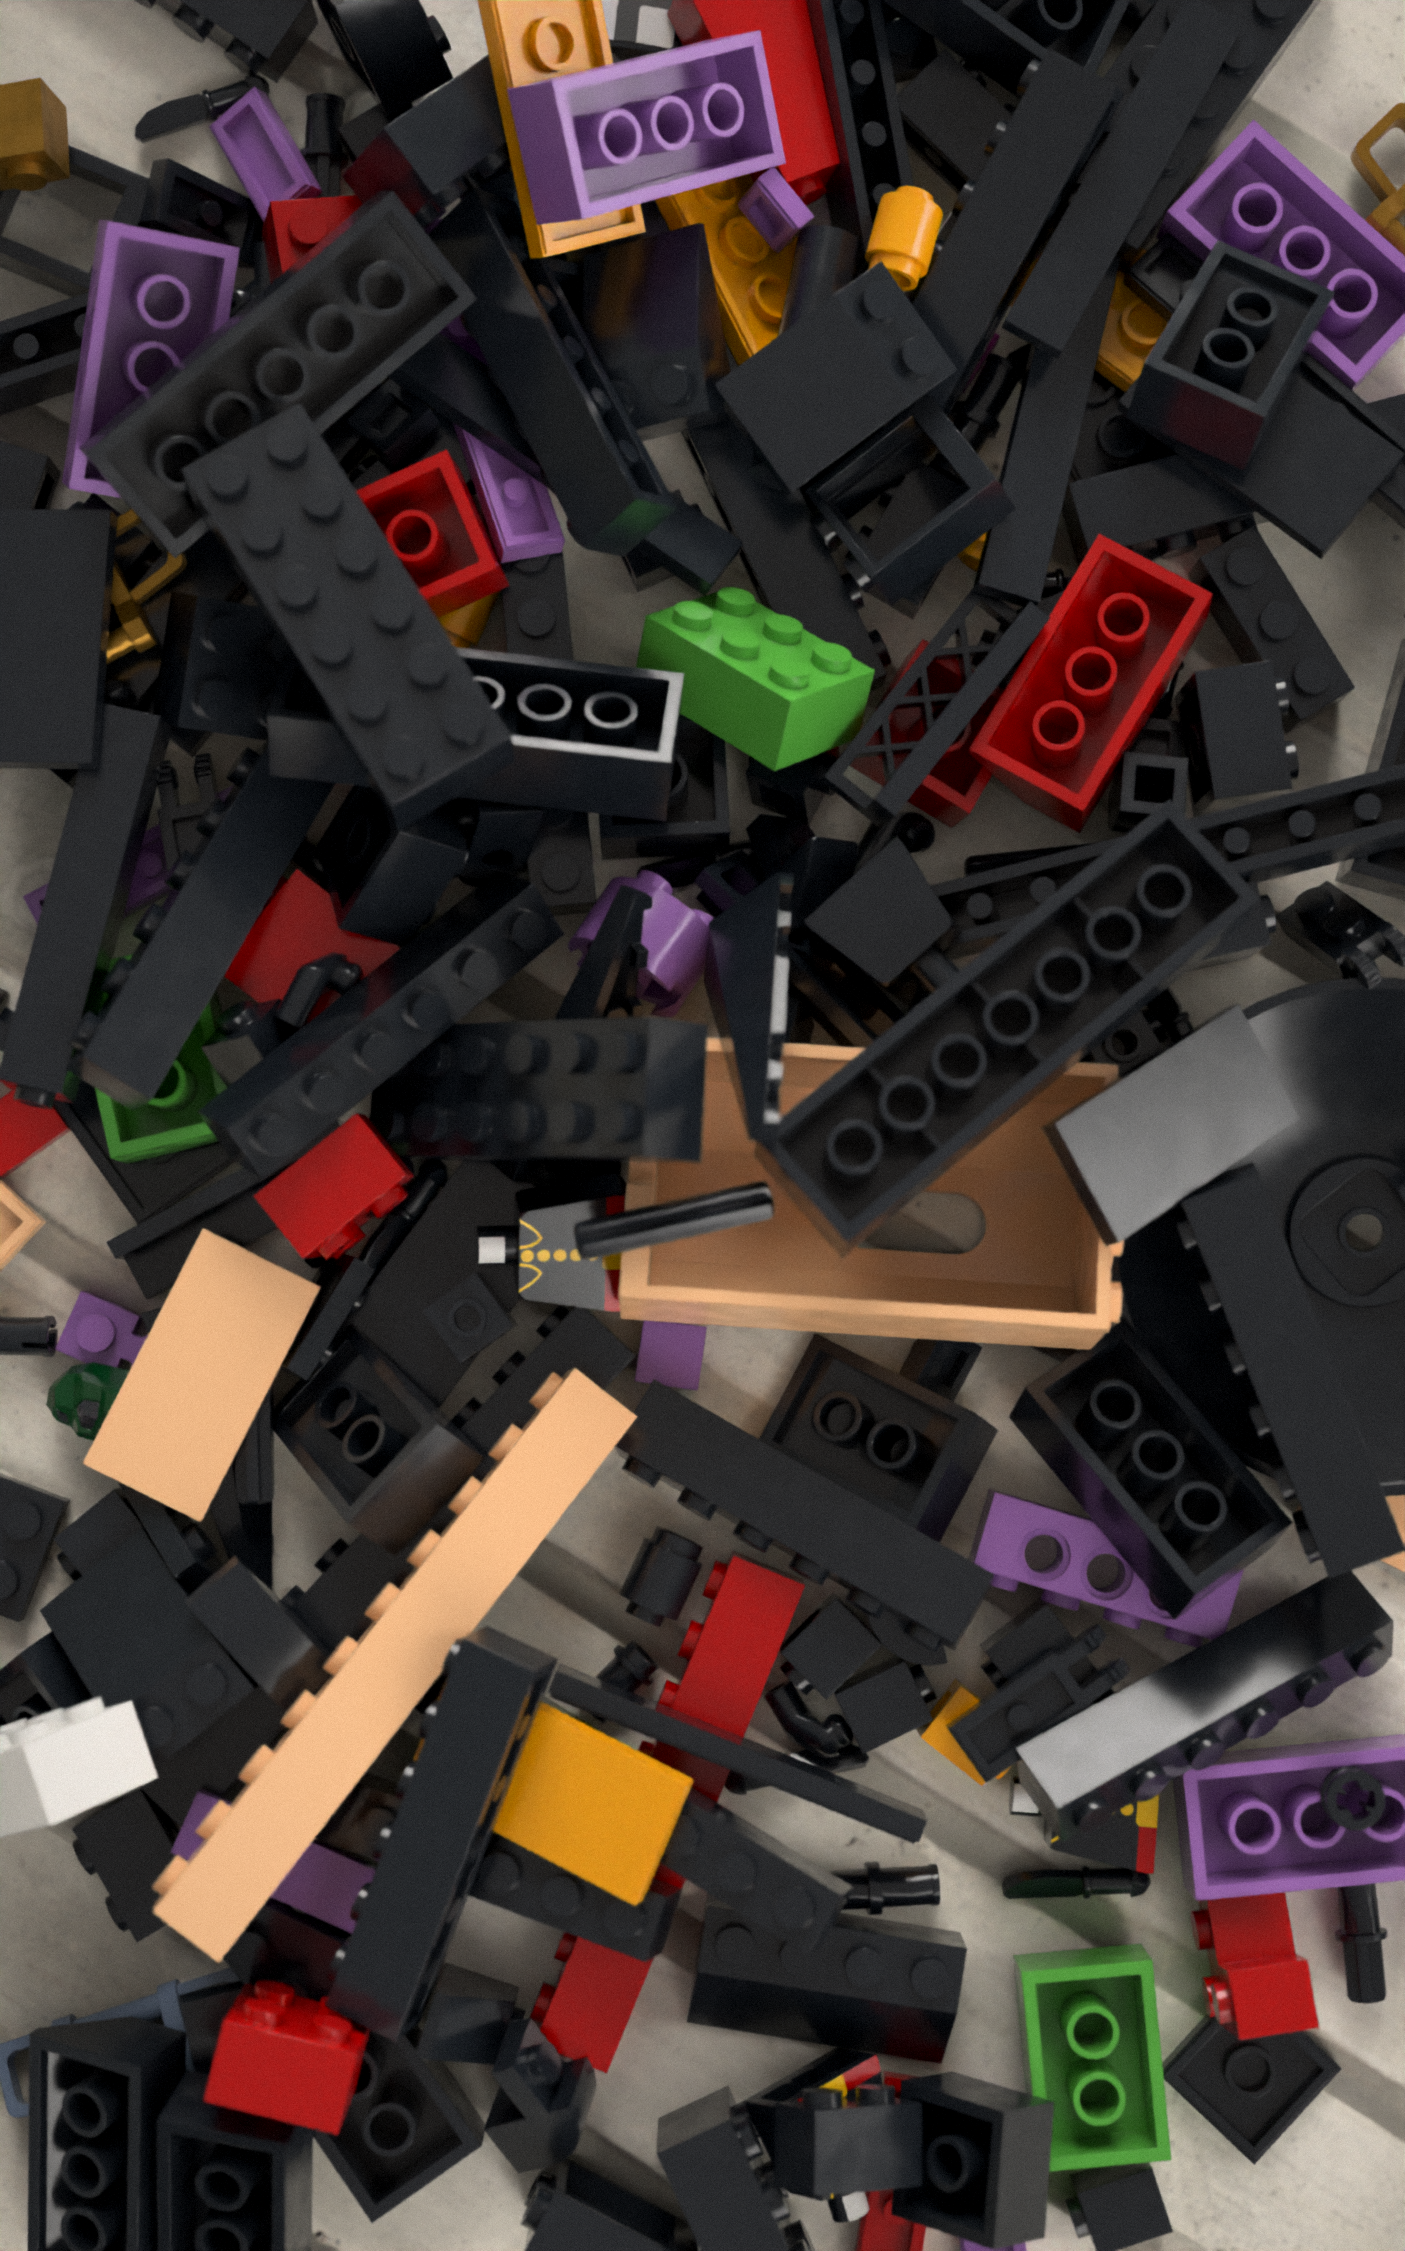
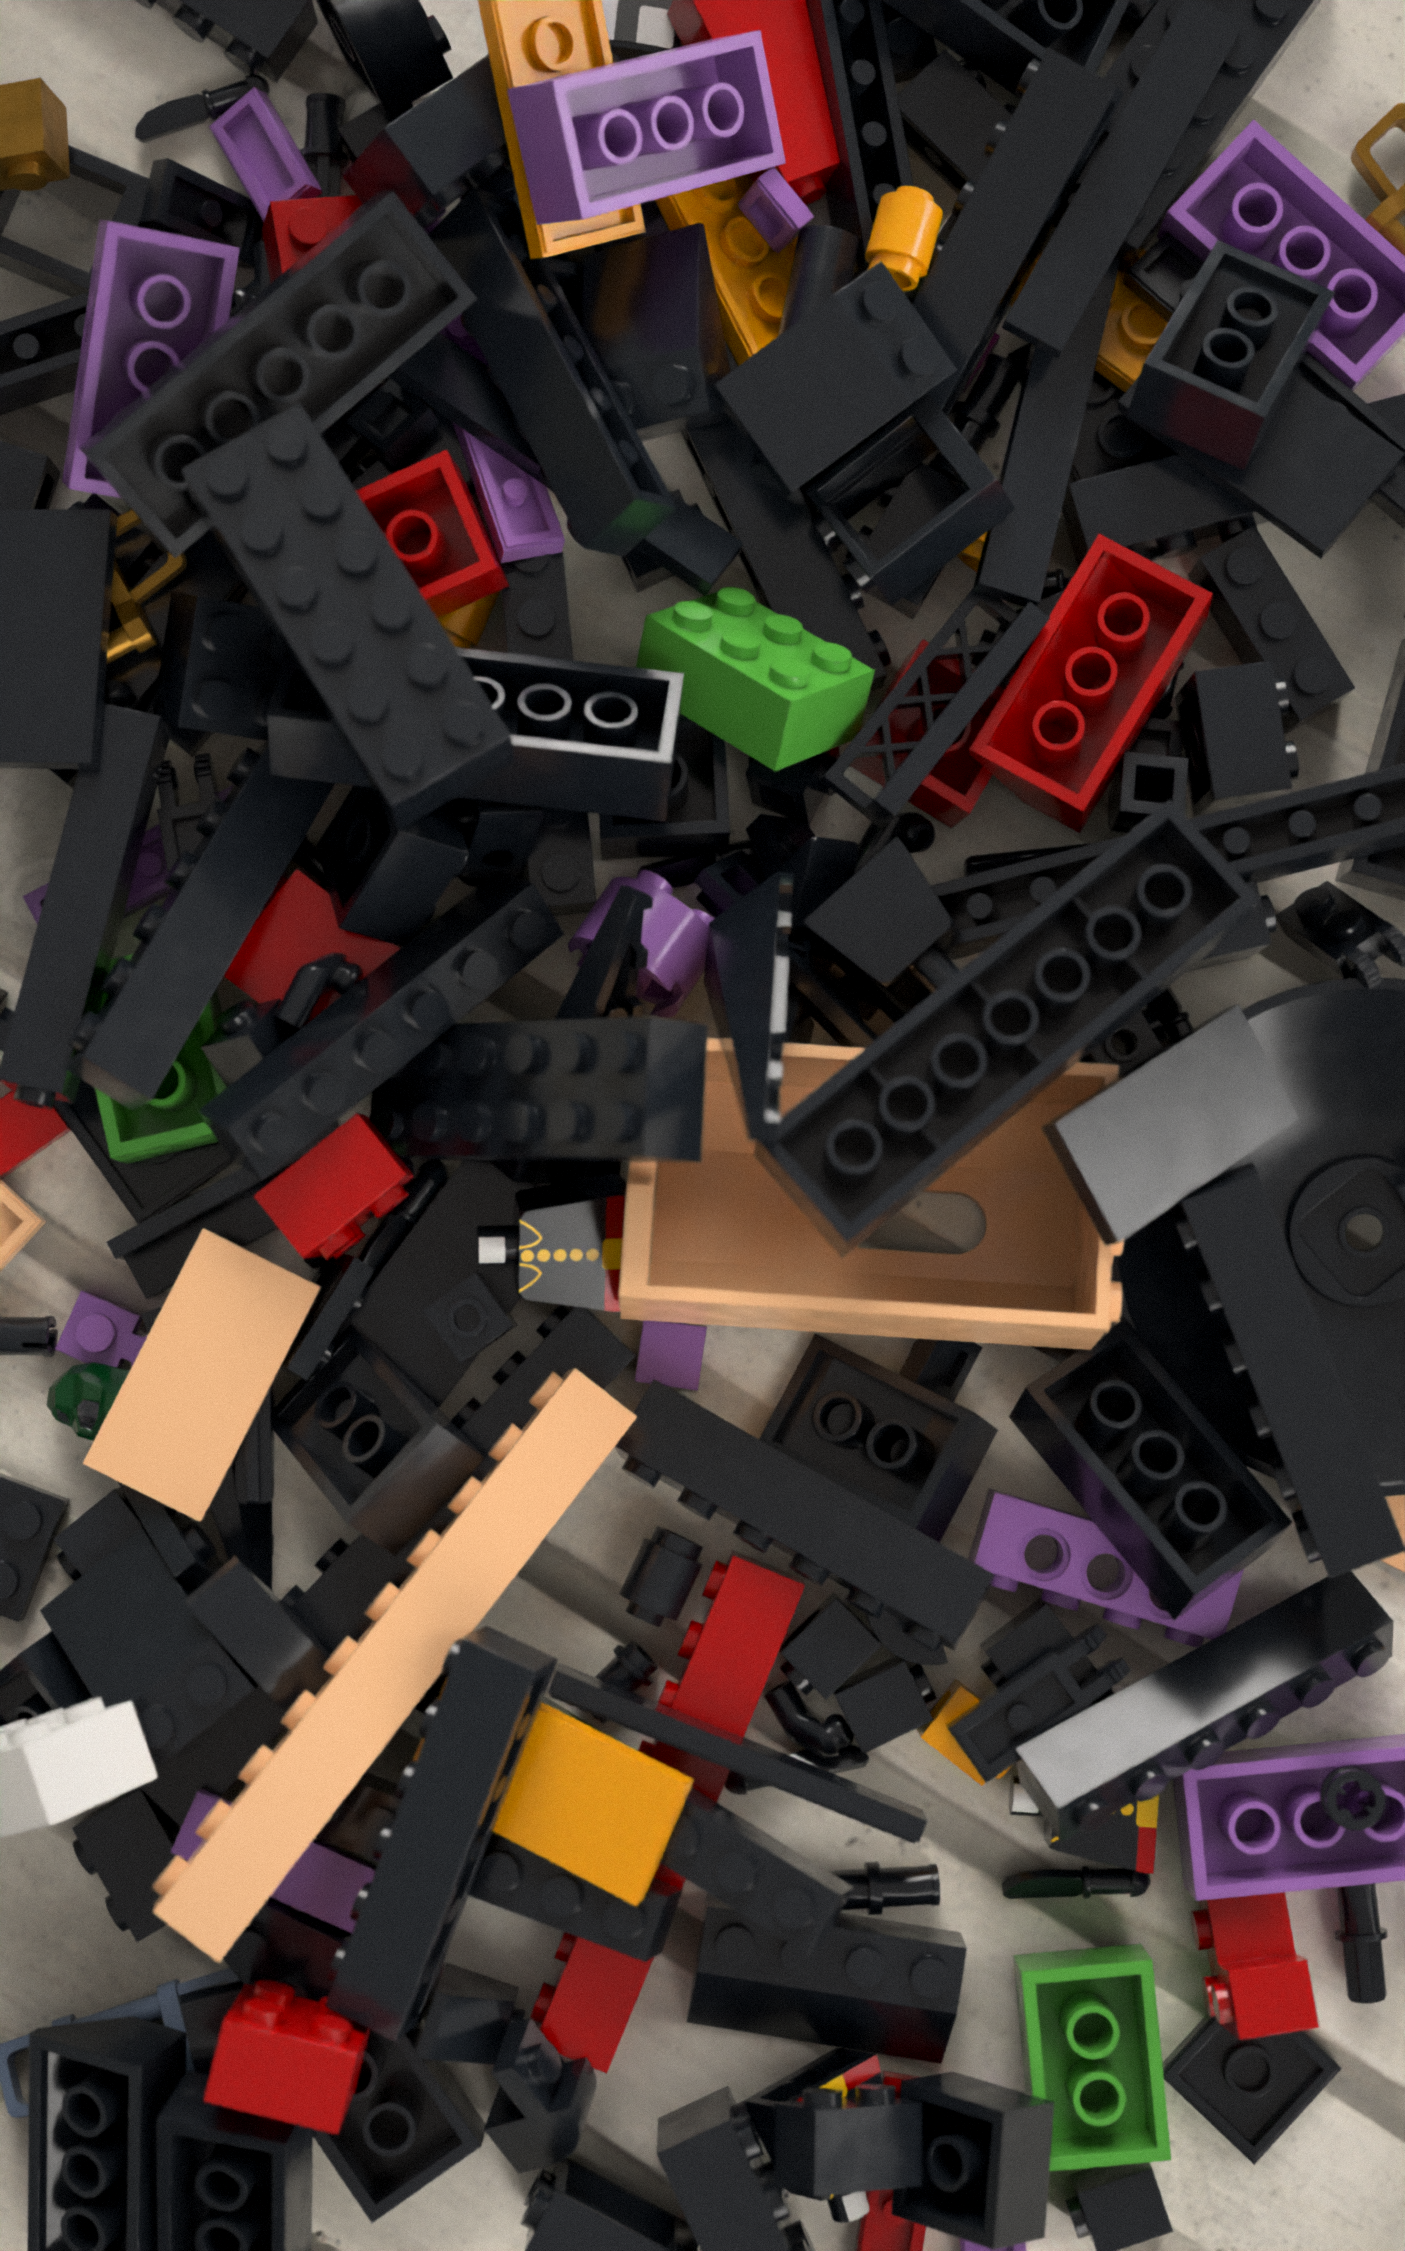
black axle [573,1181,774,1260] -> none

